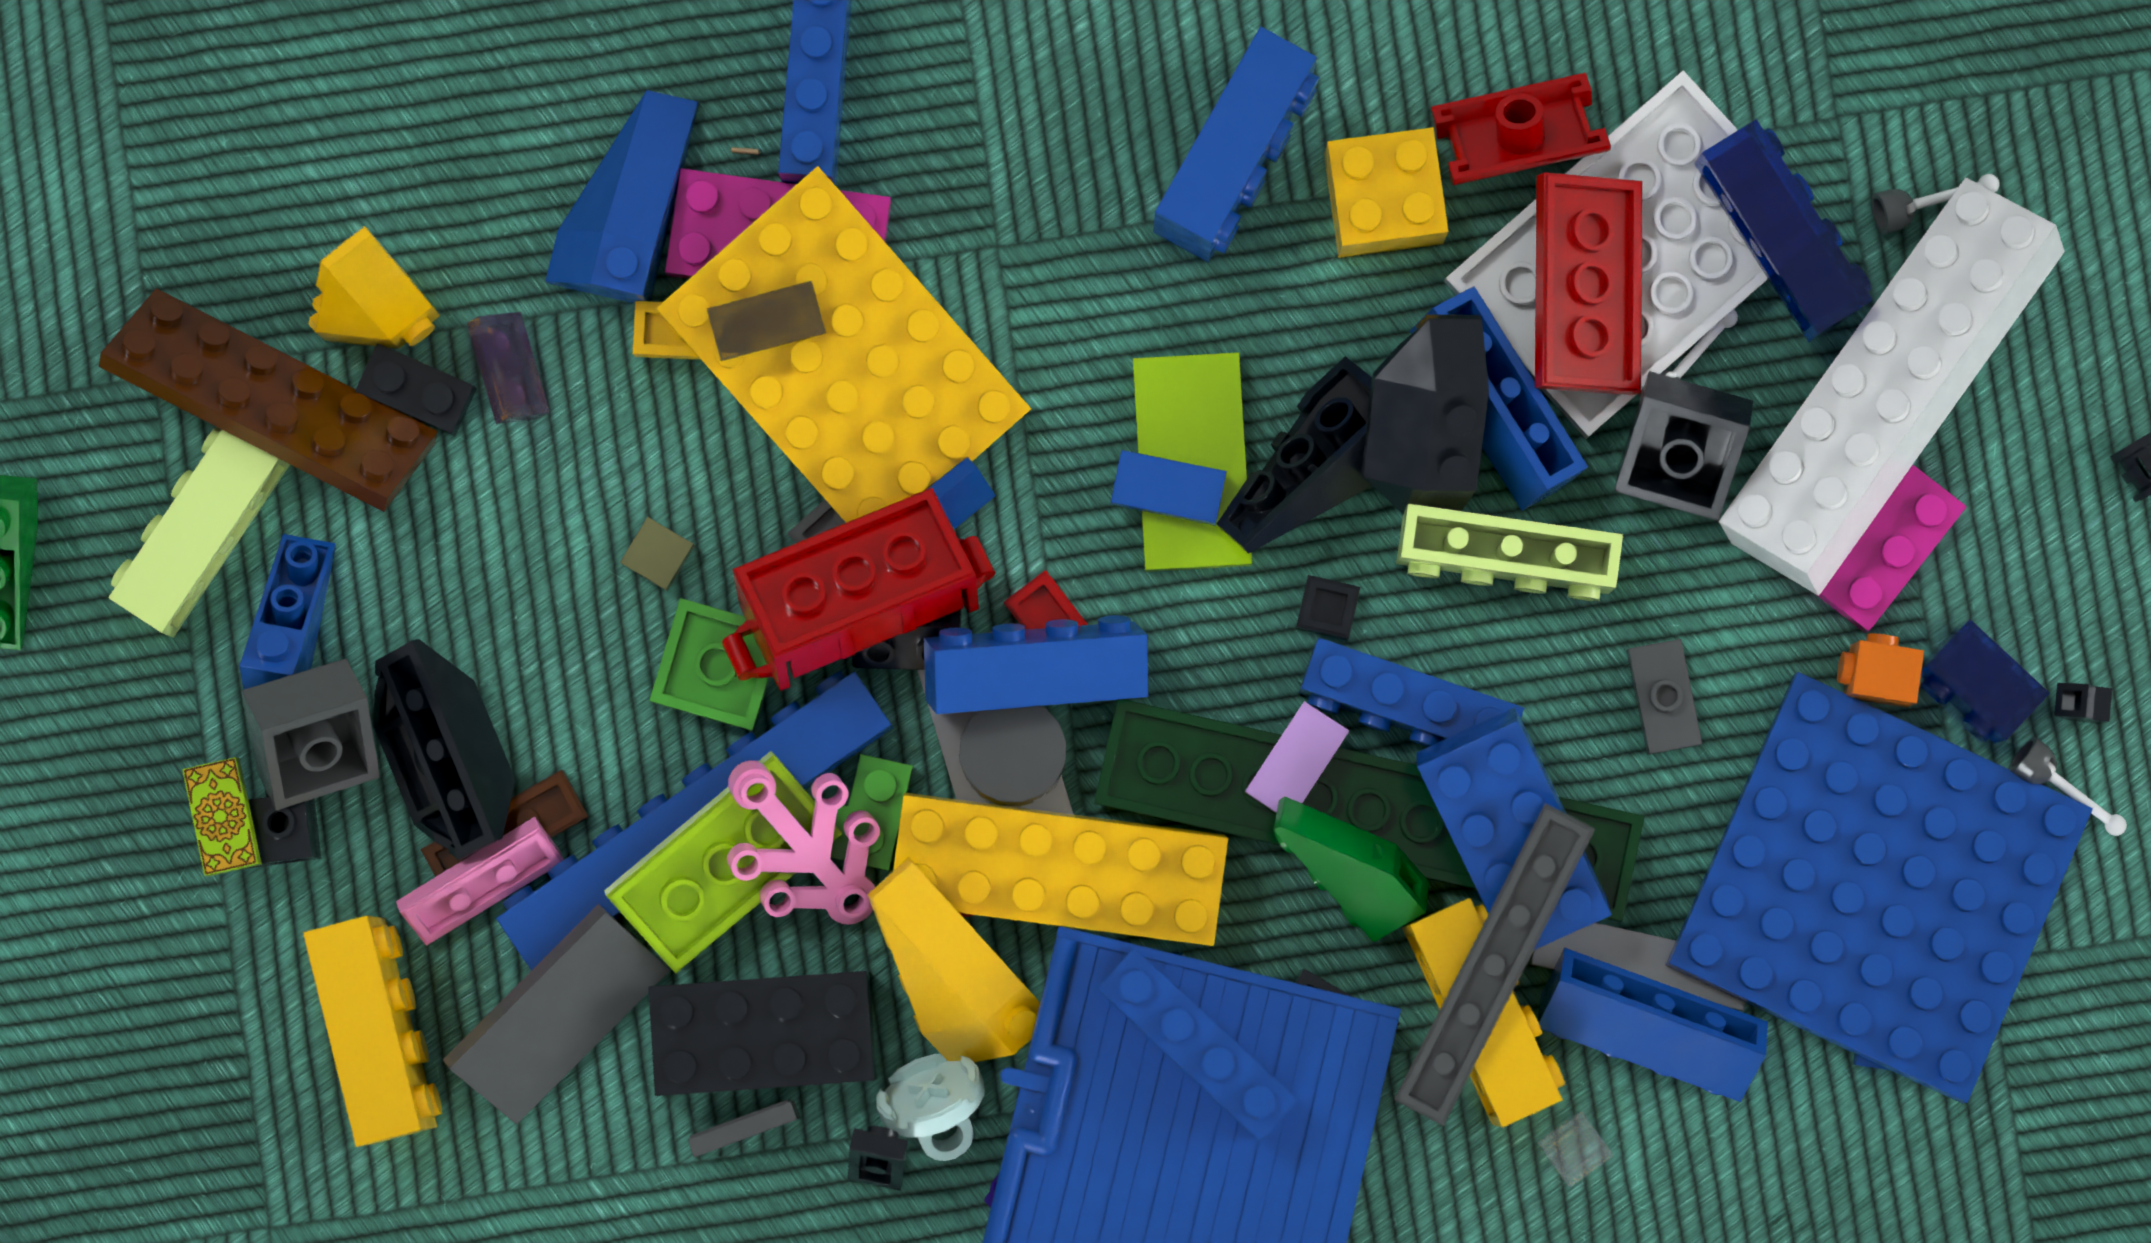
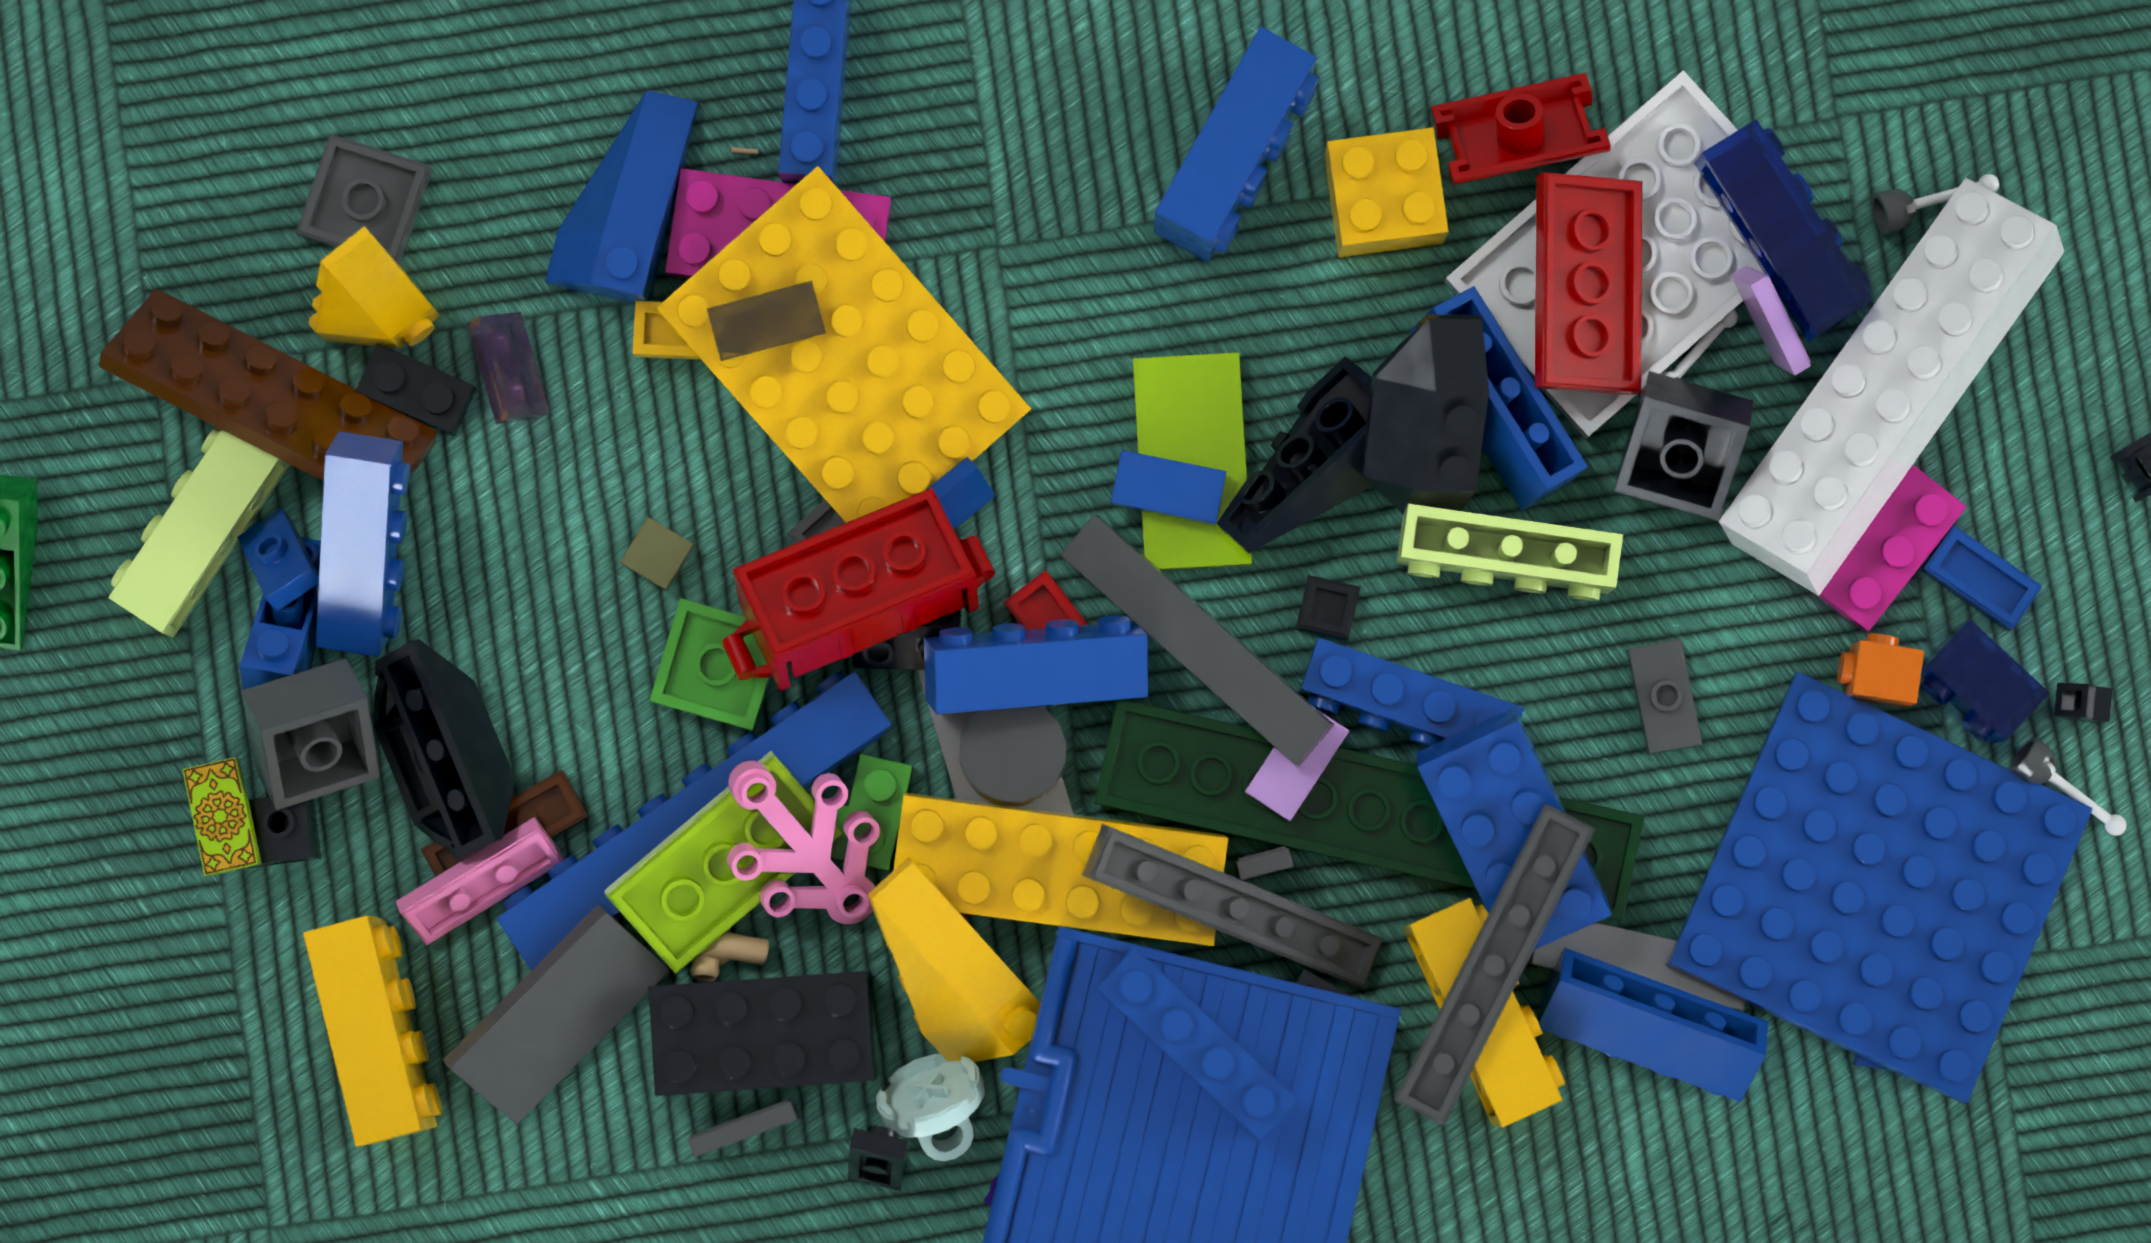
green slope [1274,796,1429,942] -> none
clear tile [1536,1111,1614,1187] -> none
none -> blue plate [237,507,319,611]
none -> dark grey tile [296,134,433,265]
none -> brick [316,431,410,657]
none -> tan arm [690,932,769,982]
none -> dark grey tile [1061,514,1334,766]
none -> dark grey tile [1082,824,1383,989]
none -> dark grey tile [1235,846,1294,881]
none -> lavender tile [1731,266,1811,375]
none -> blue tile [1920,525,2042,632]

